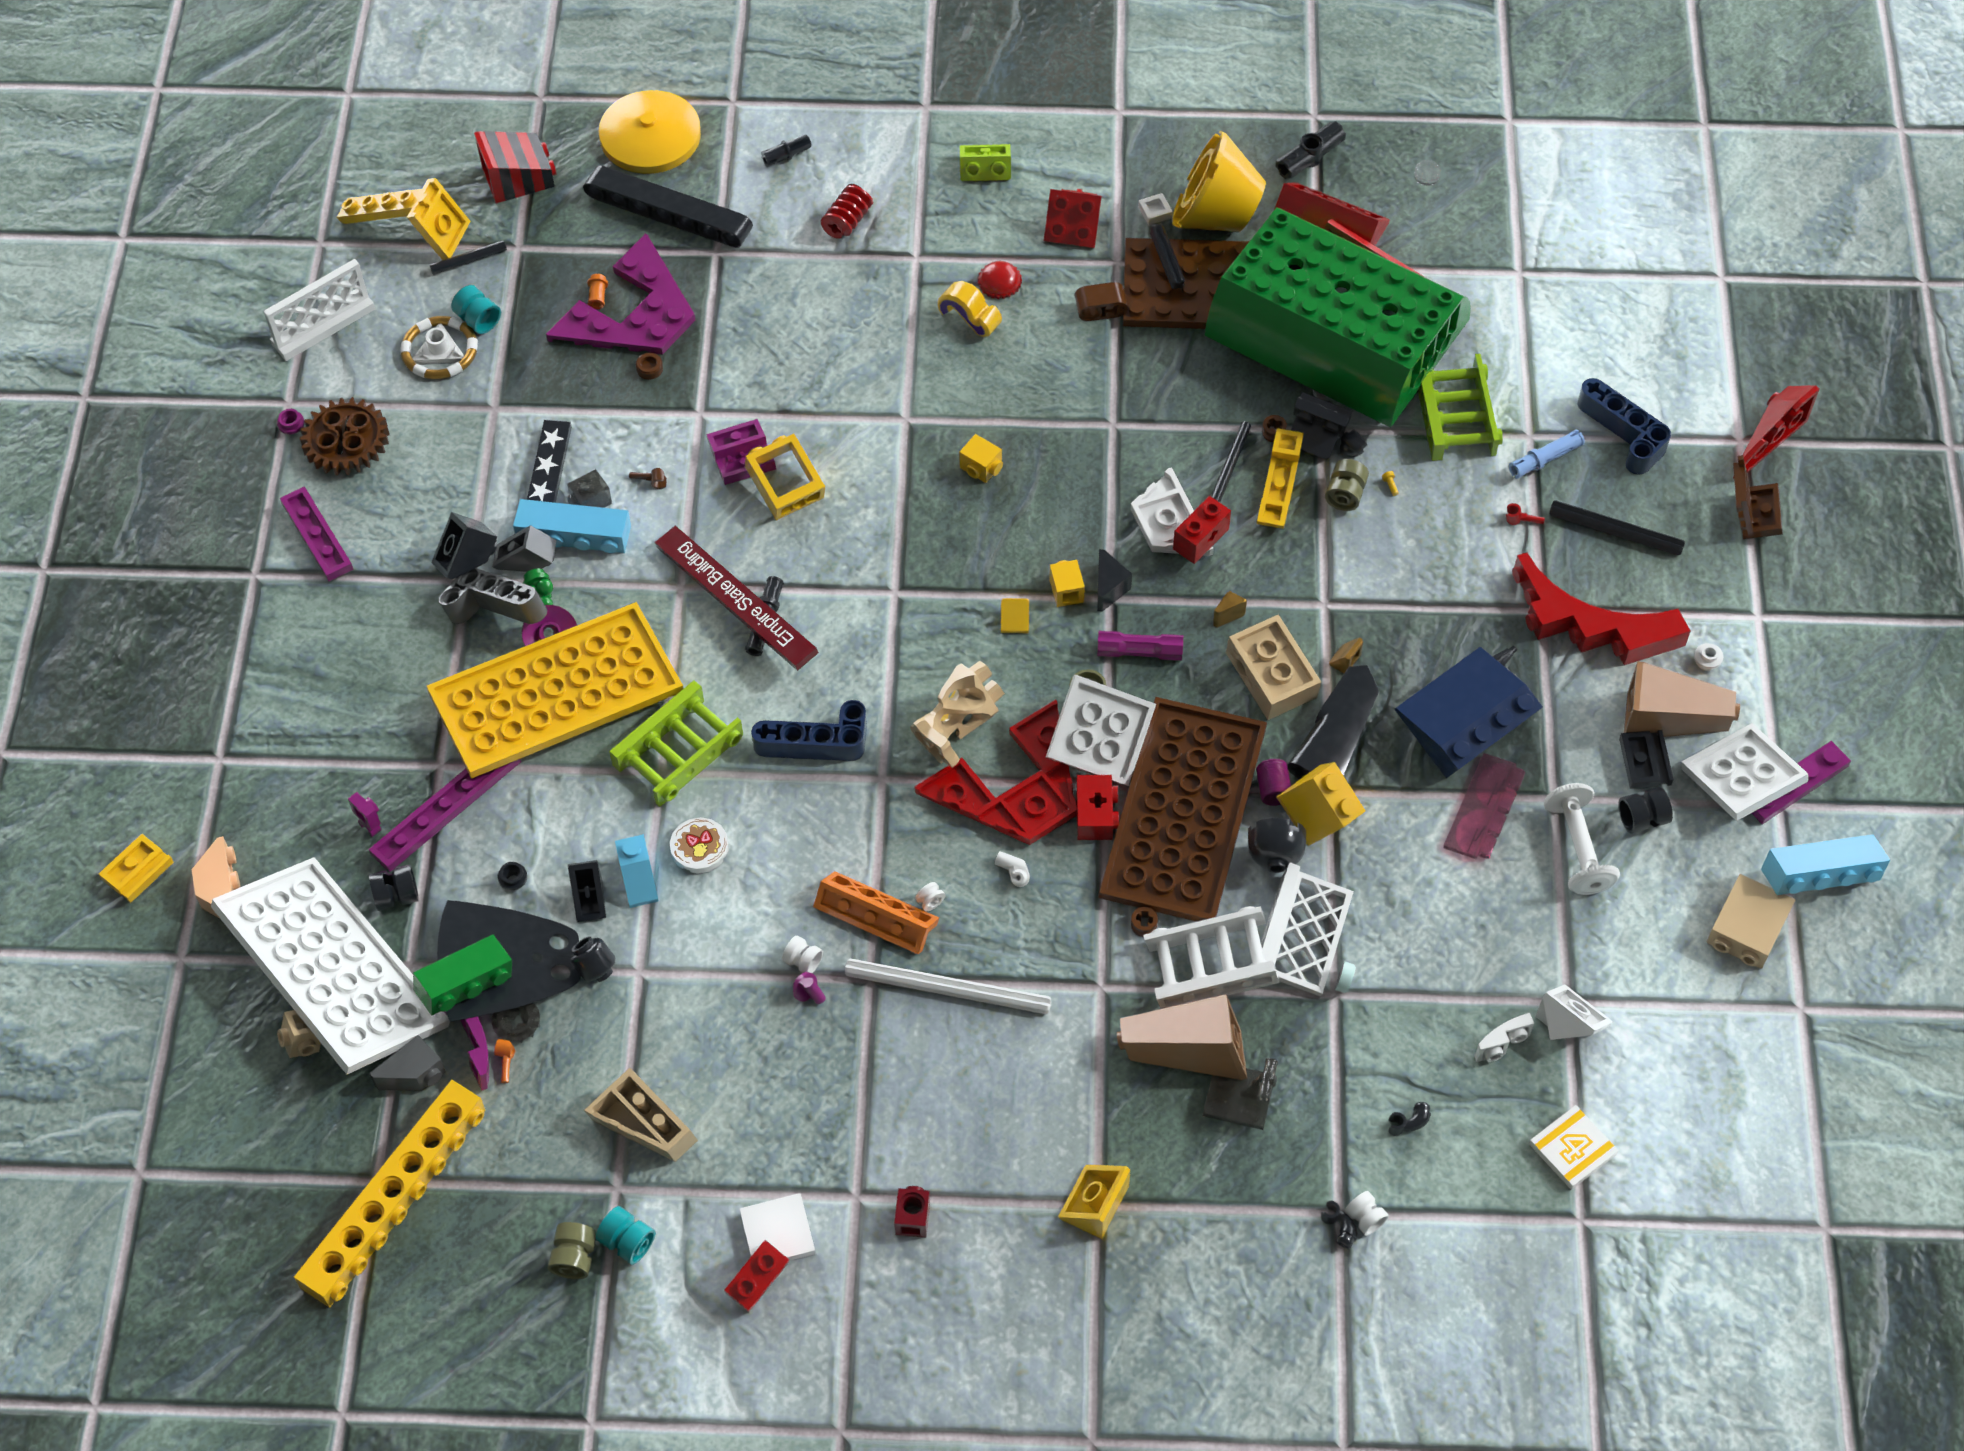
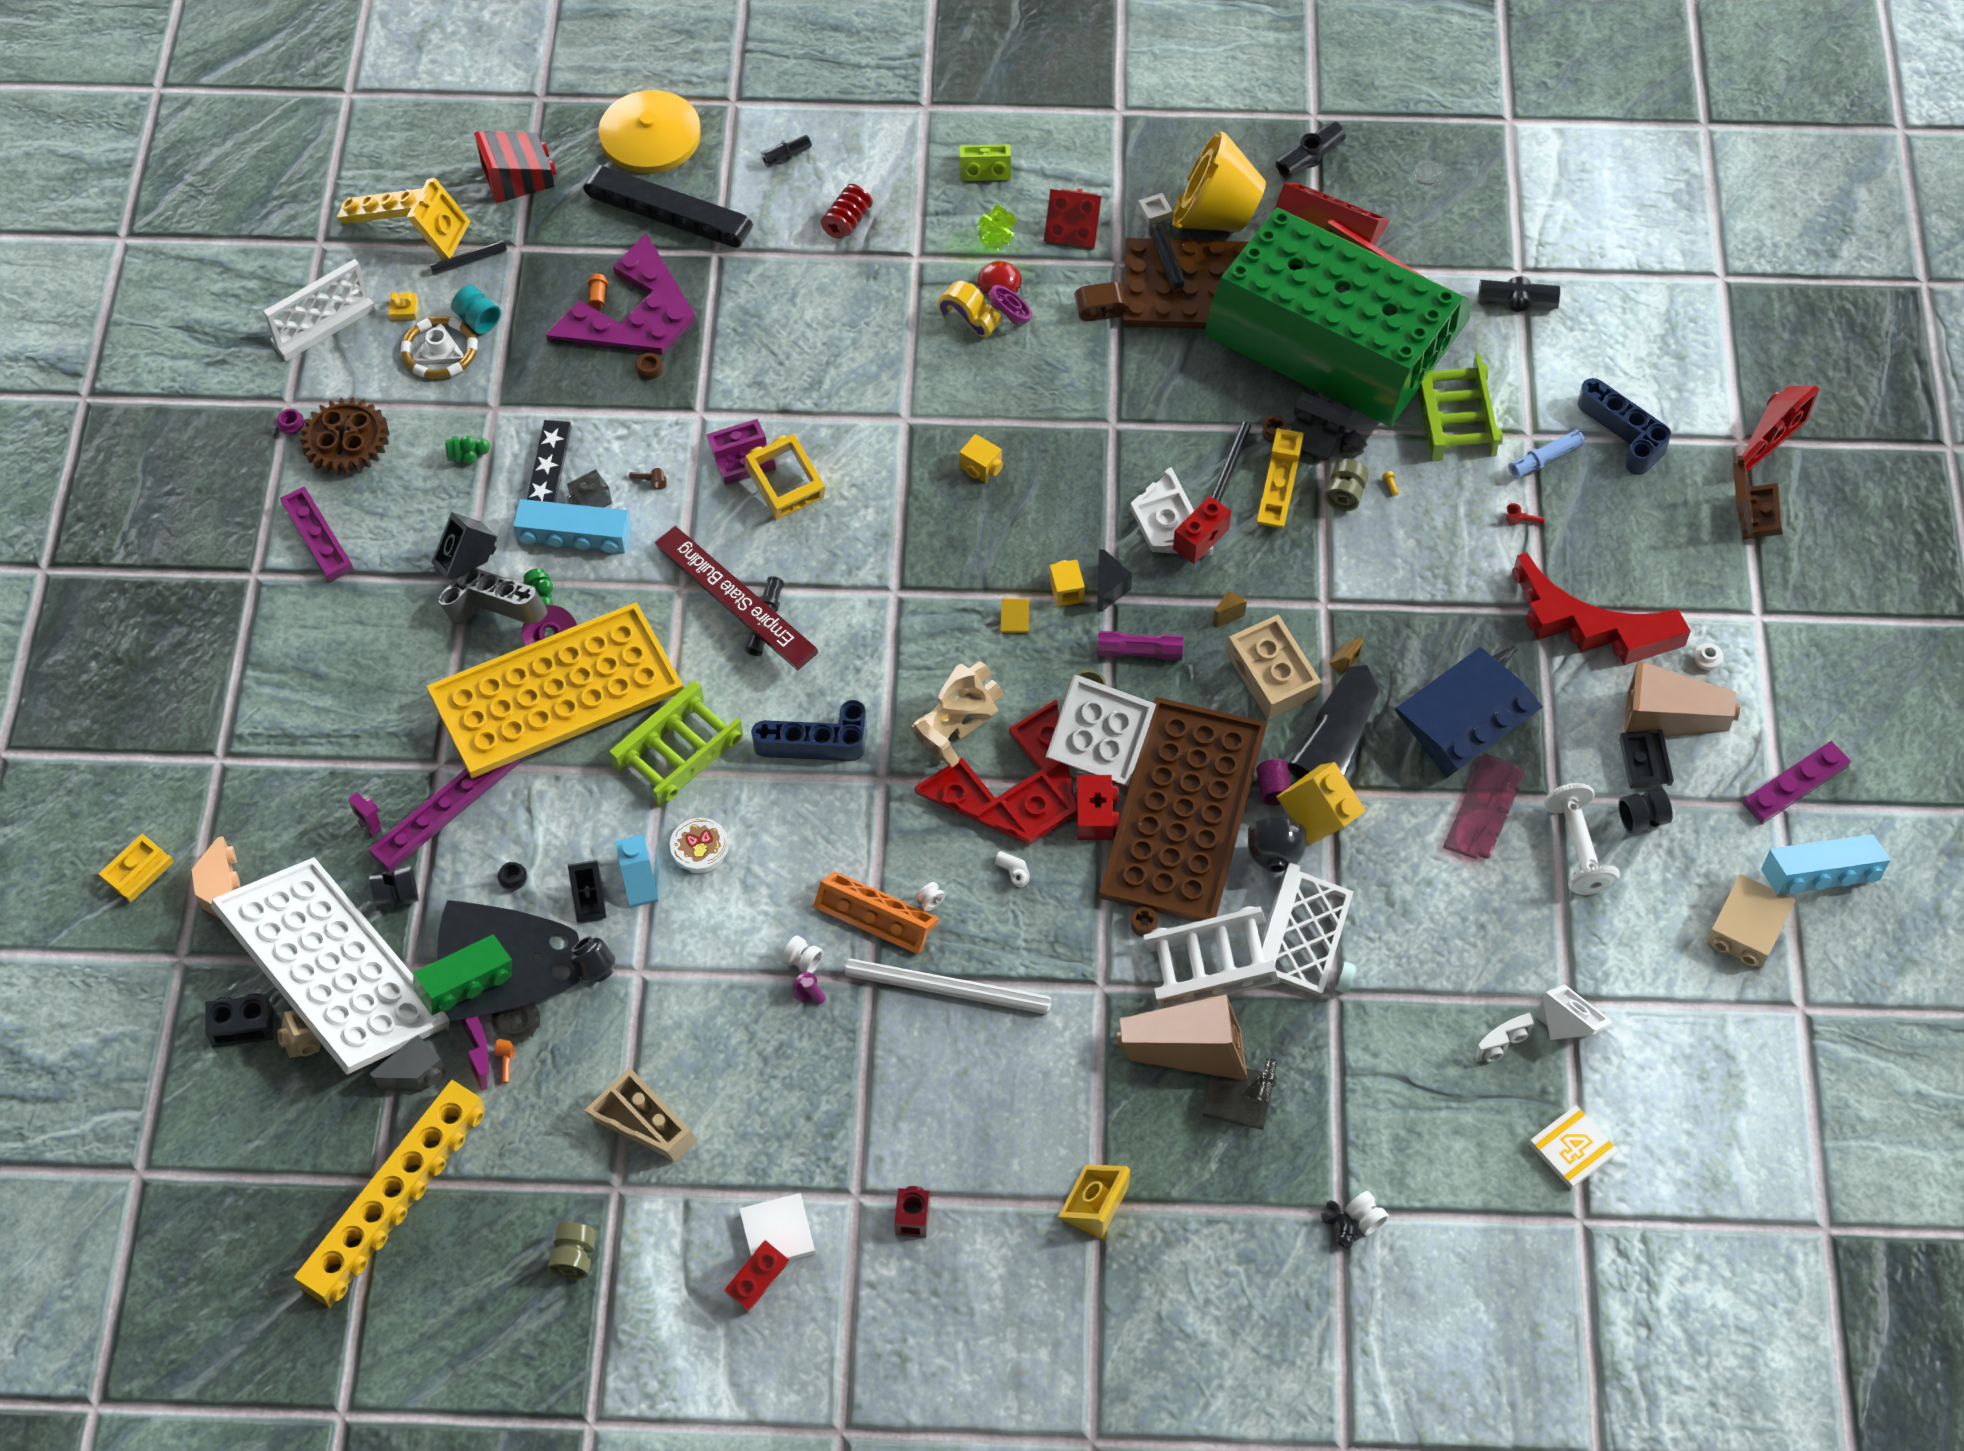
dark grey slope [492,525,557,572] -> none
teal wheel [595,1206,656,1265] -> none
black arm [1388,1102,1431,1136] -> none
black axle [1549,500,1685,555] -> none
white plate [1681,723,1808,821] -> none
none -> black brick [205,993,273,1047]
none -> yellow tile [388,291,418,321]
none -> green piece [445,435,490,465]
none -> clear neon green brick [977,204,1018,250]
none -> magenta wheel [989,285,1032,324]
none -> black piece [1478,276,1561,312]

